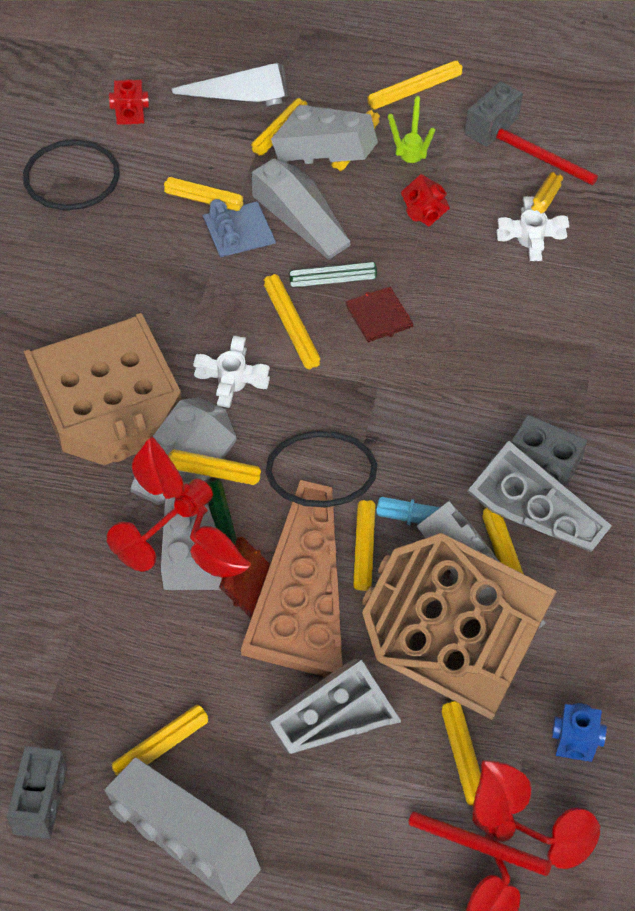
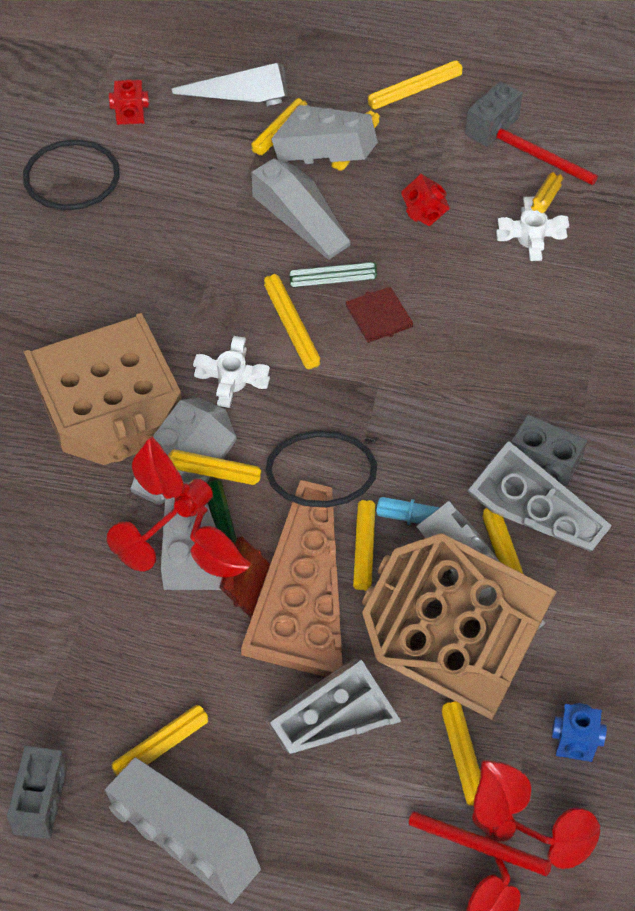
yellow axle [164,177,244,211] -> none
sand blue hinge [203,199,276,257] -> none
lime plant [388,96,435,163] -> none

